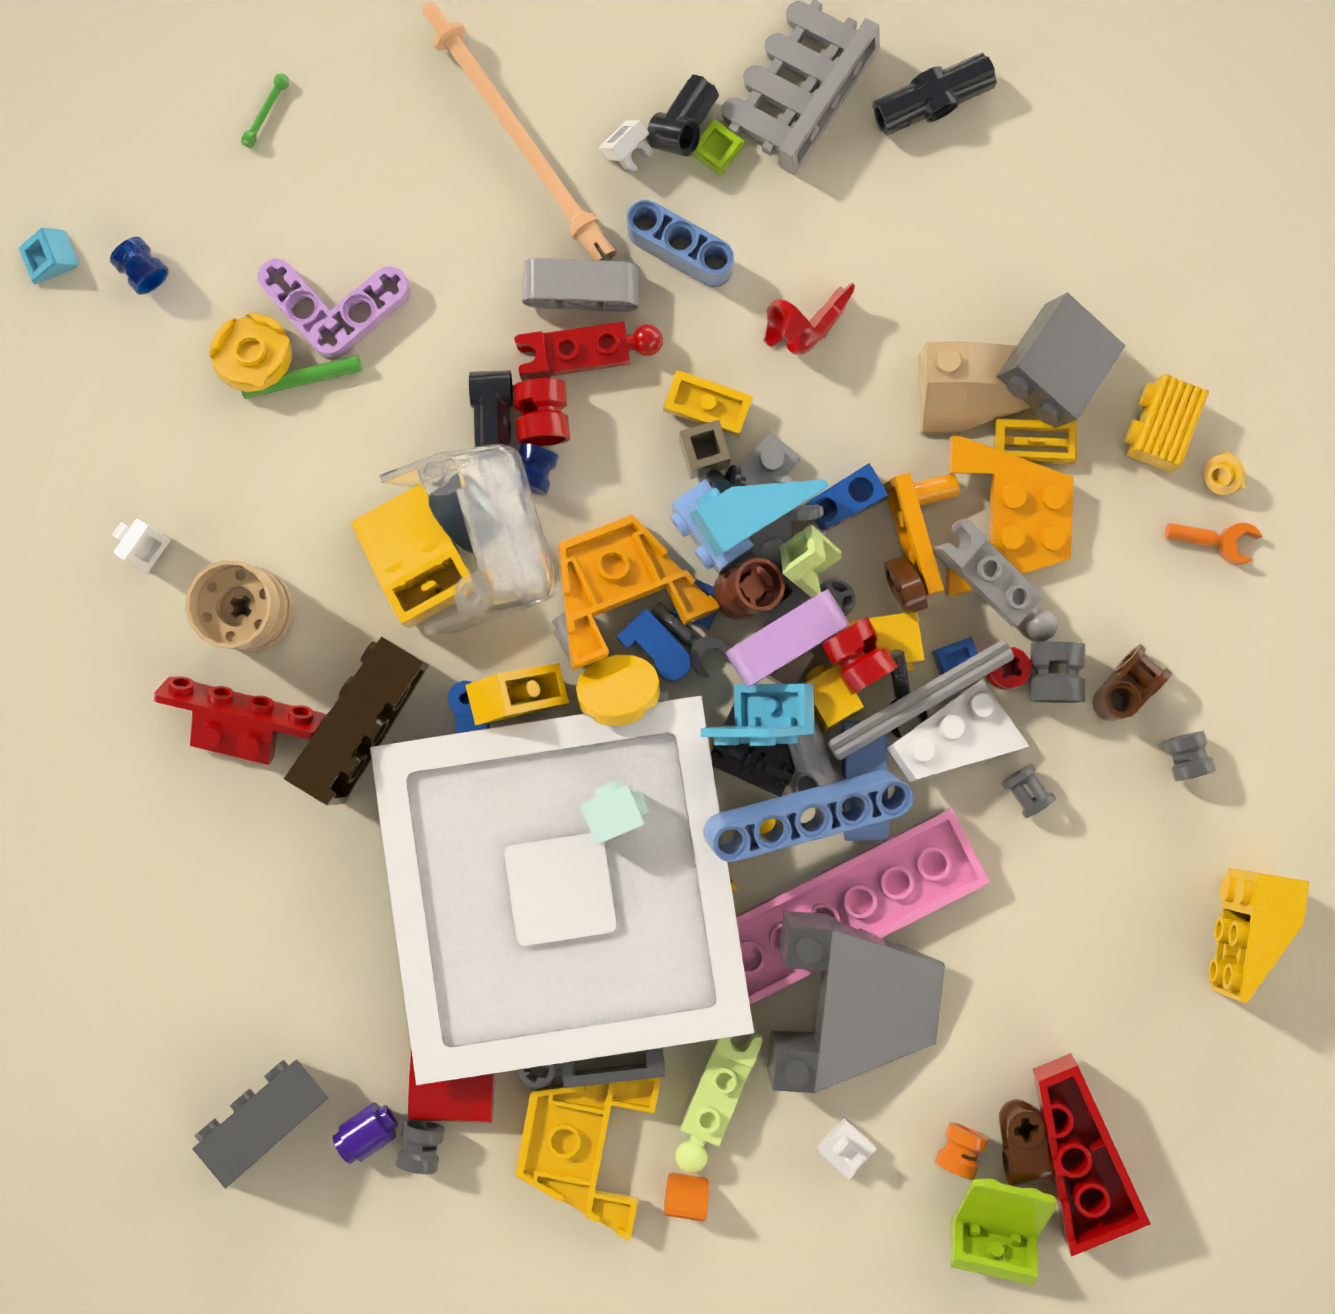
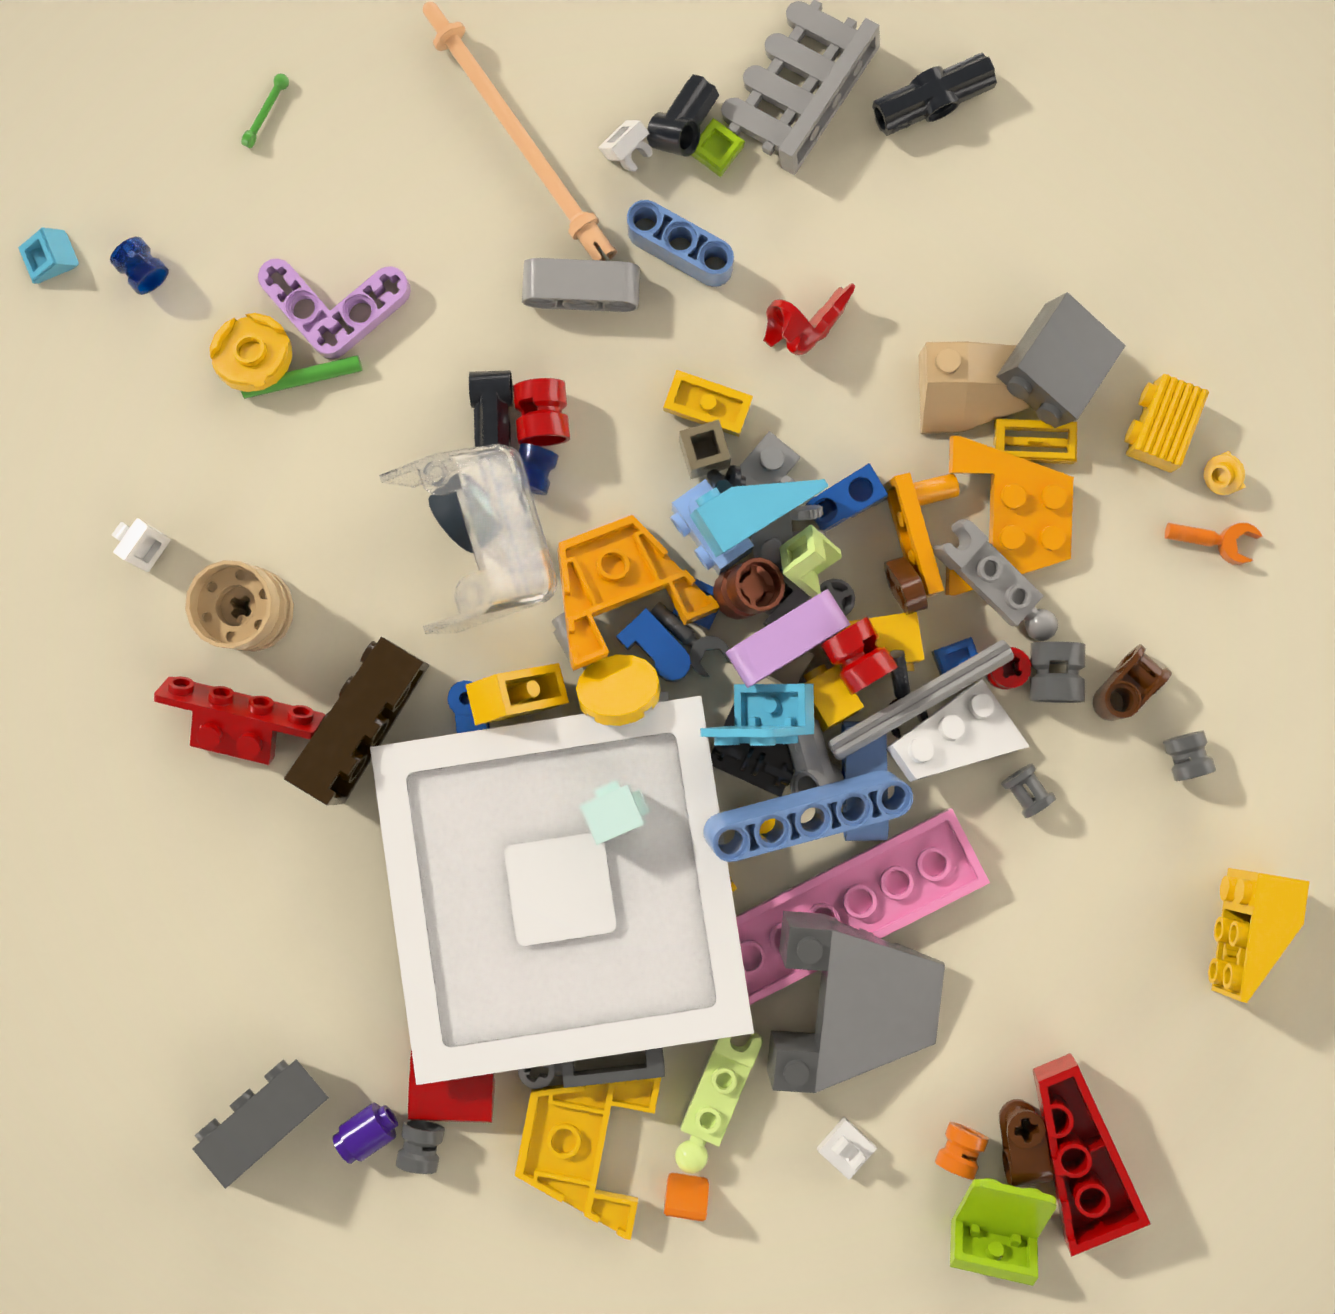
yellow slope [350,483,480,628] -> none
red plate [514,321,663,381] -> none

